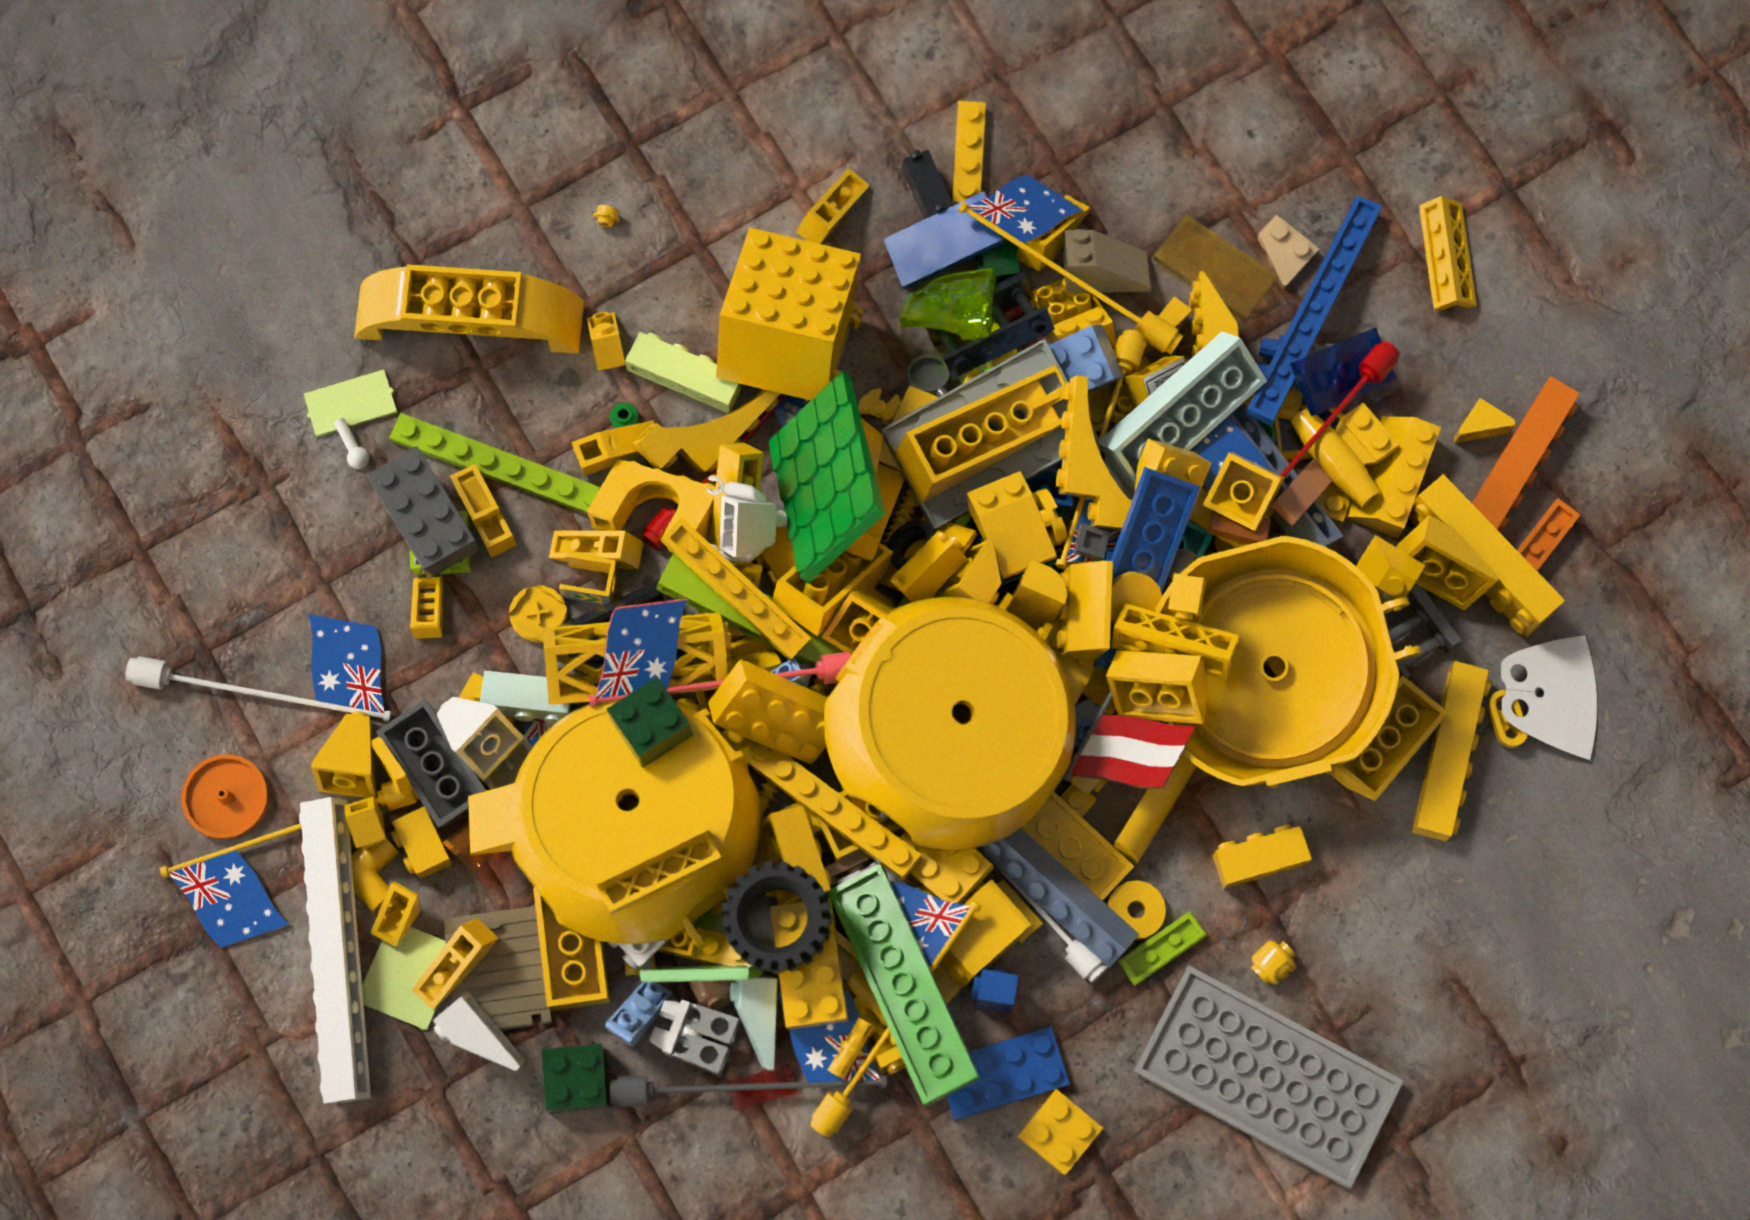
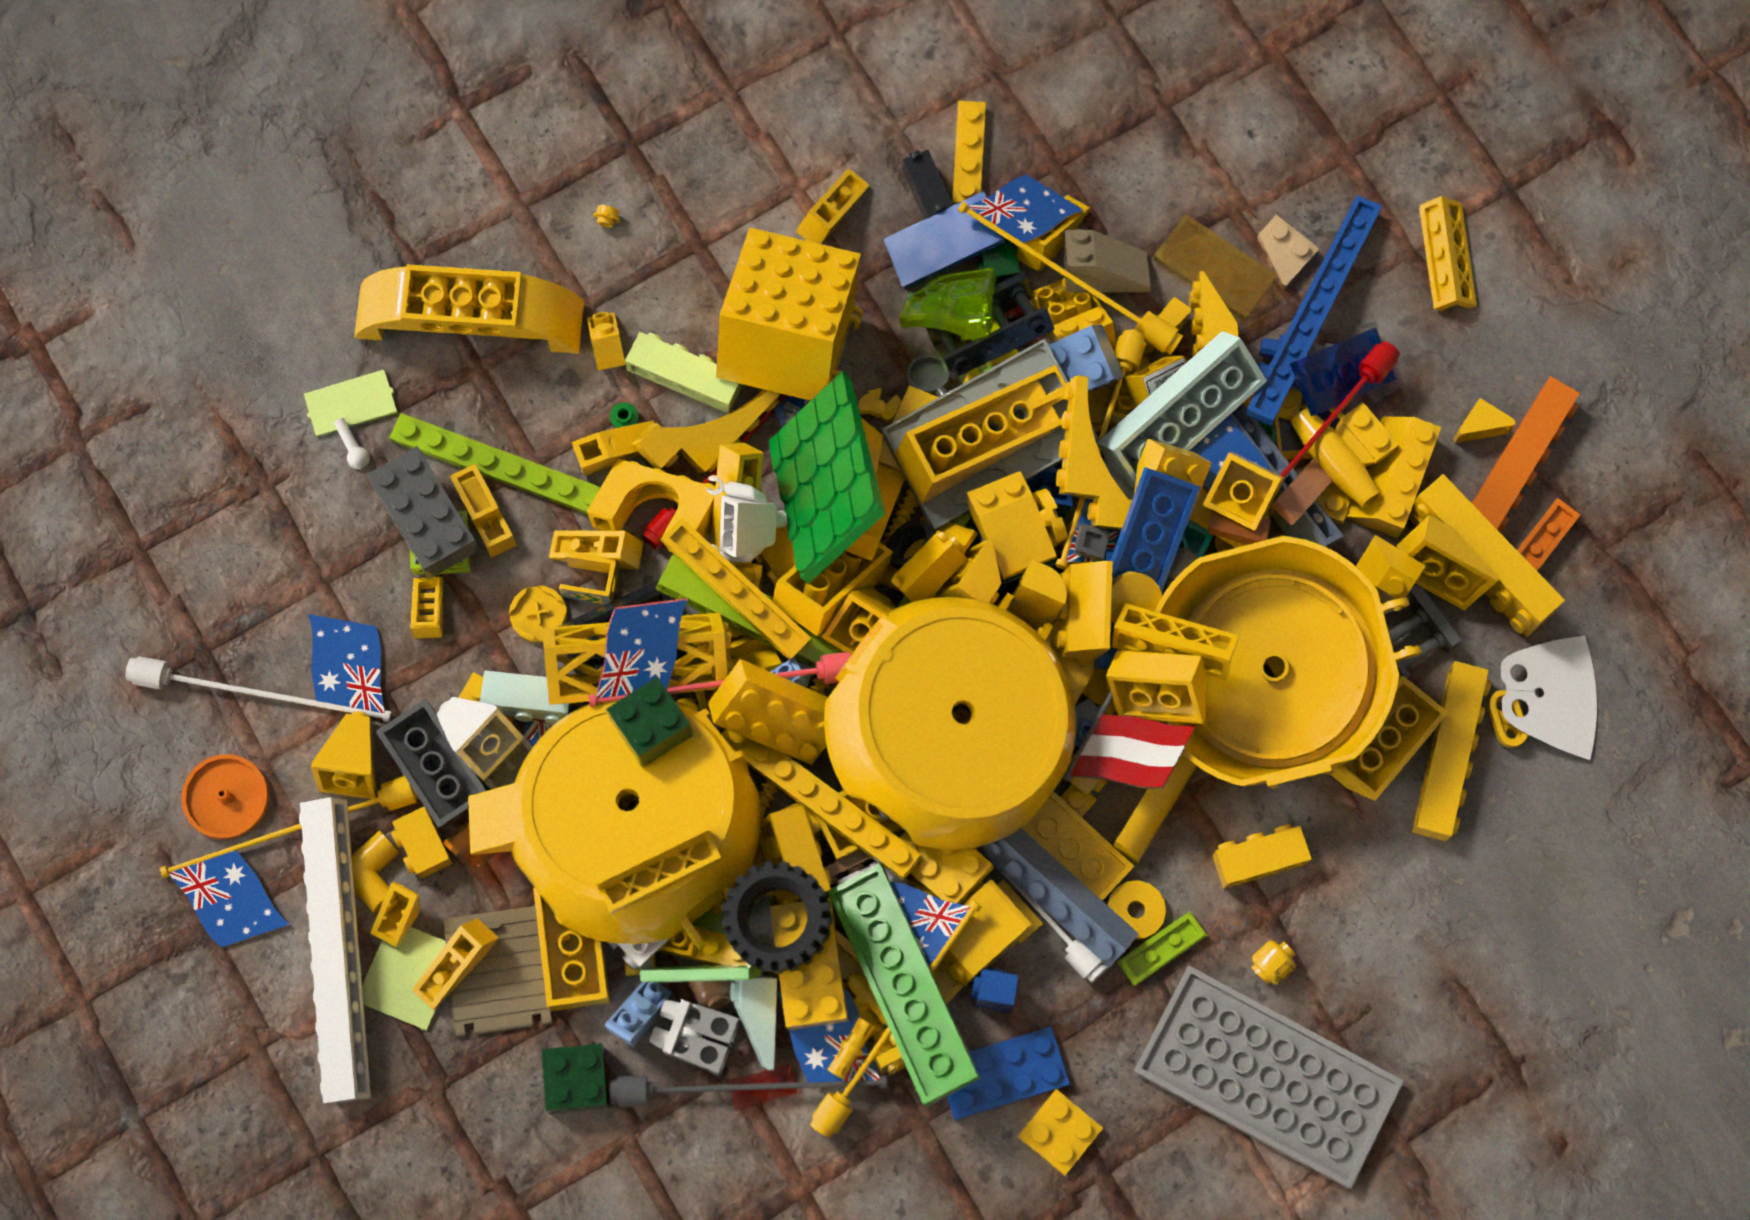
yellow slope [345,796,385,848] -> none
yellow tile [371,737,413,797] -> none
white slope [433,992,526,1071] -> none
yellow brick [1168,573,1207,620] -> none

